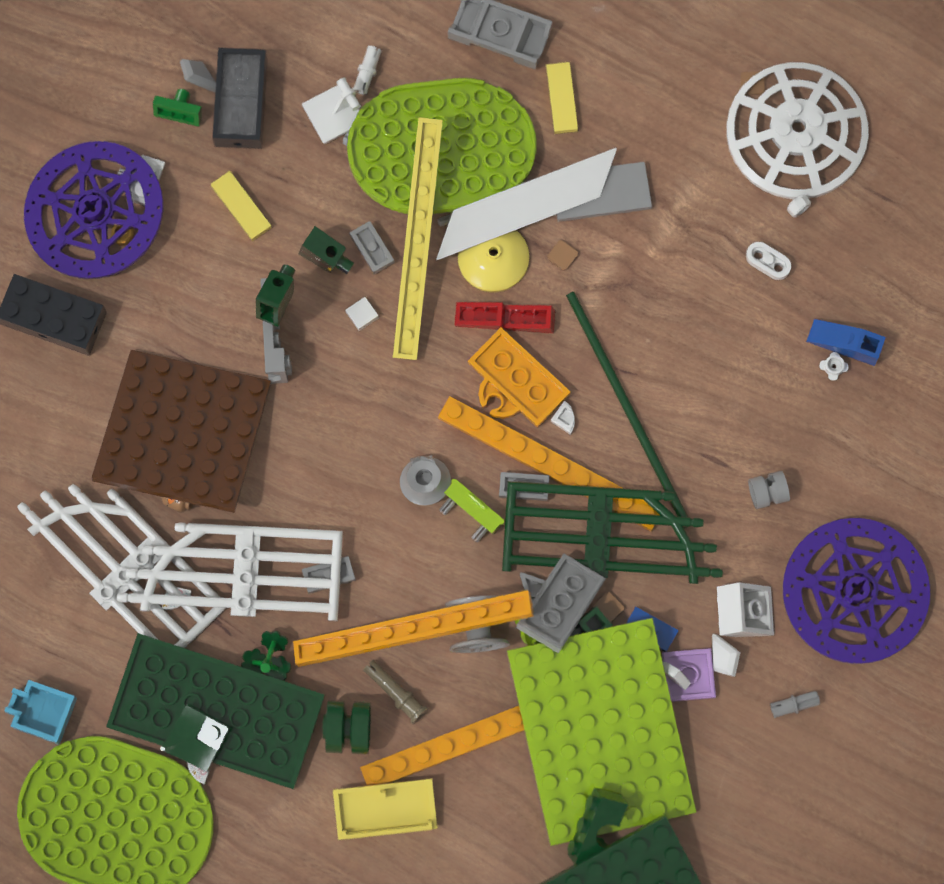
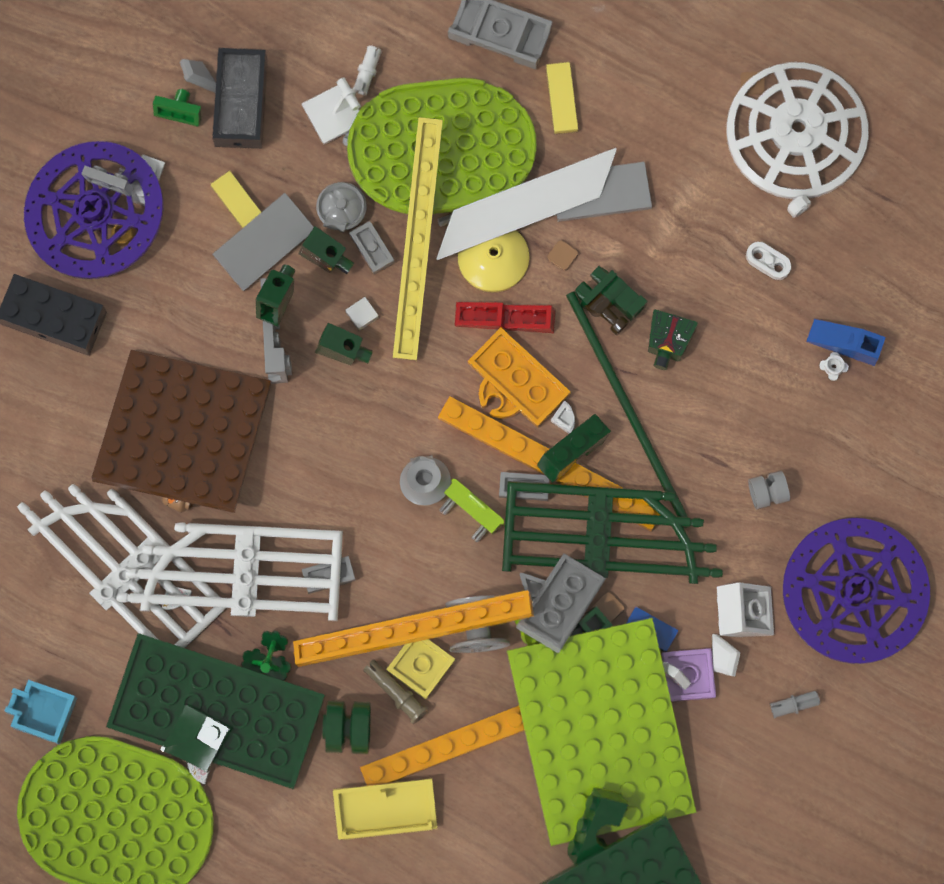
none -> light grey plate [81,166,134,196]
none -> light grey tile [212,193,314,291]
none -> dark green torso [315,323,373,365]
none -> light grey piece [316,182,367,232]
none -> light yellow plate [386,639,455,699]
none -> dark green arch [537,414,611,483]
none -> dark green hips [575,266,648,336]
none -> dark green torso [648,309,698,370]

